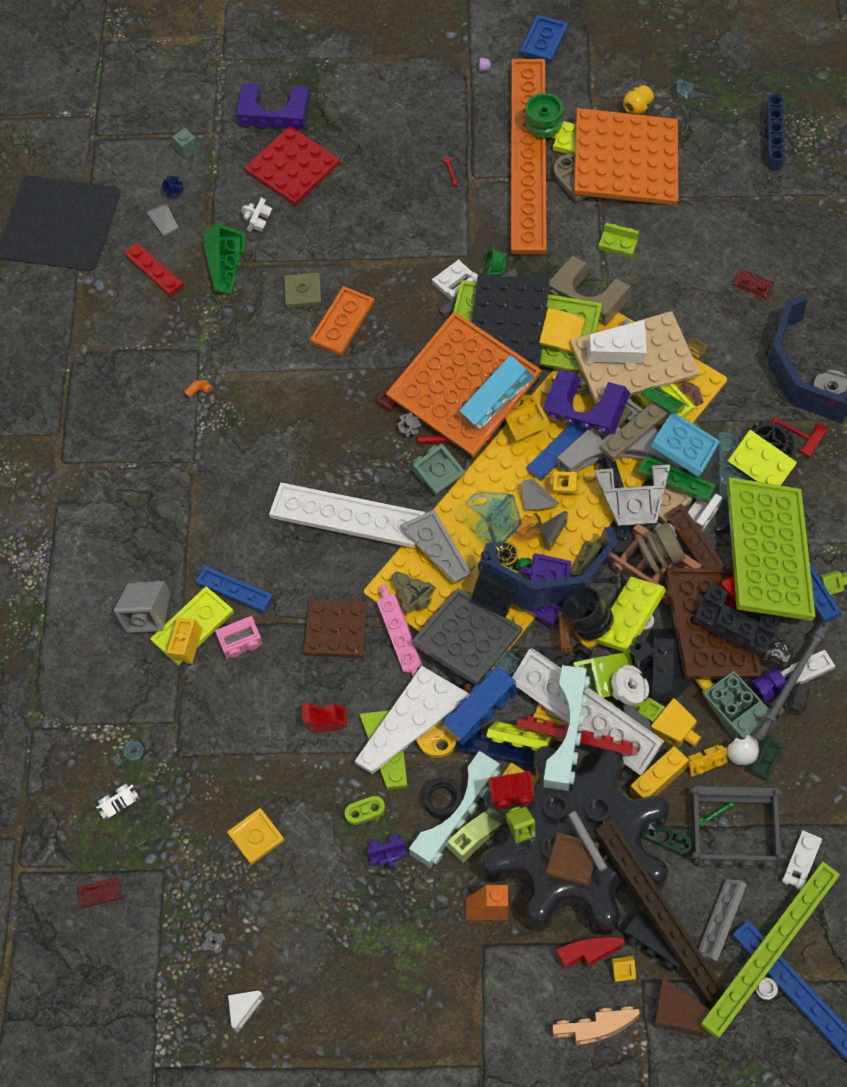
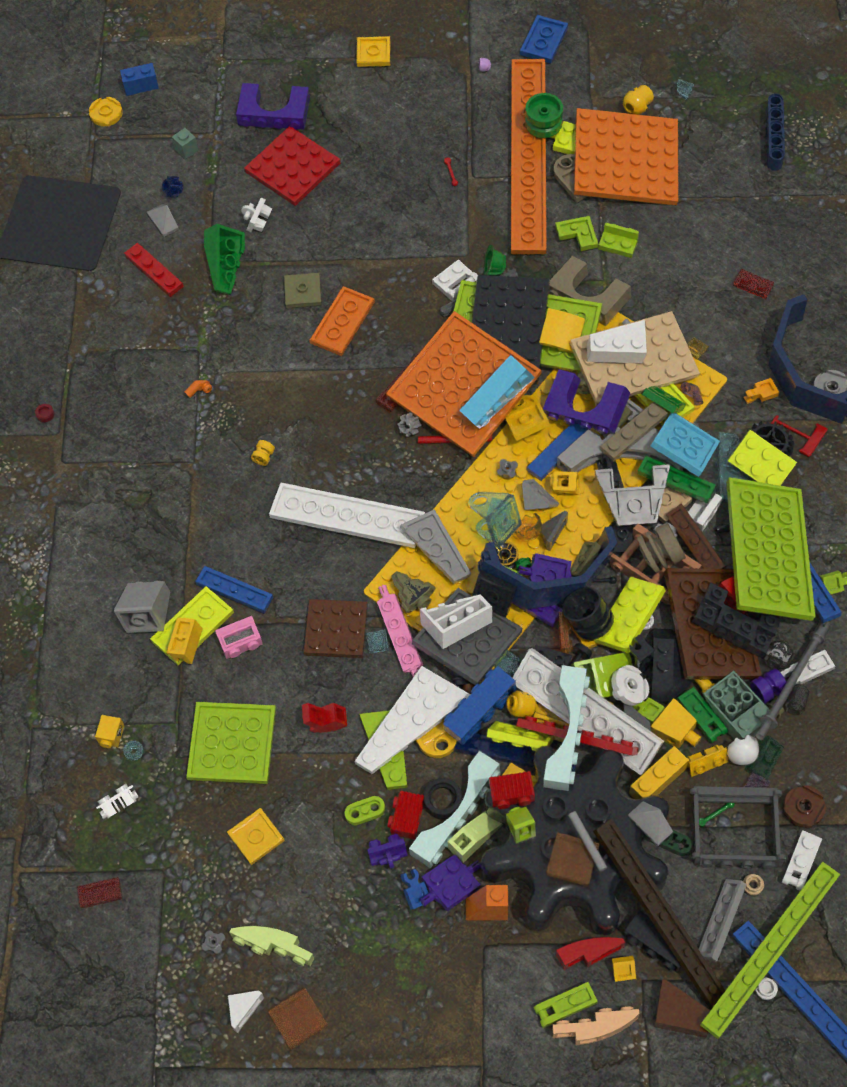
sand green plate [411,444,465,496] -> none
none -> dark red tile [35,404,55,422]
none -> yellow tile [89,97,123,126]
none -> yellow brick [95,715,125,748]
none -> blue brick [120,63,159,96]
none -> lime plate [187,702,276,784]
none -> yellowish green slope [230,926,314,966]
none -> yellow wheel [251,440,275,466]
none -> clear orange plate [268,988,328,1050]
none -> yellow plate [357,36,390,67]
none -> clear light blue plate [366,630,389,654]
none -> red brick [388,790,424,840]
none -> blue plate [401,869,428,910]
none -> white wedge [420,594,492,649]
none -> dark purple plate [420,854,481,911]
none -> flat silver plate [497,459,518,478]
none -> yellow head [506,691,538,718]
none -> lime plate [533,982,598,1028]
none -> lime plate [555,216,598,251]
none -> light grey slope [628,802,673,847]
none -> green plate [677,687,728,744]
none -> tan plate [743,874,764,895]
none -> light orange plate [744,378,779,404]
none -> clear purple tile [745,772,771,788]
none -> reddish brown plate [783,785,826,828]

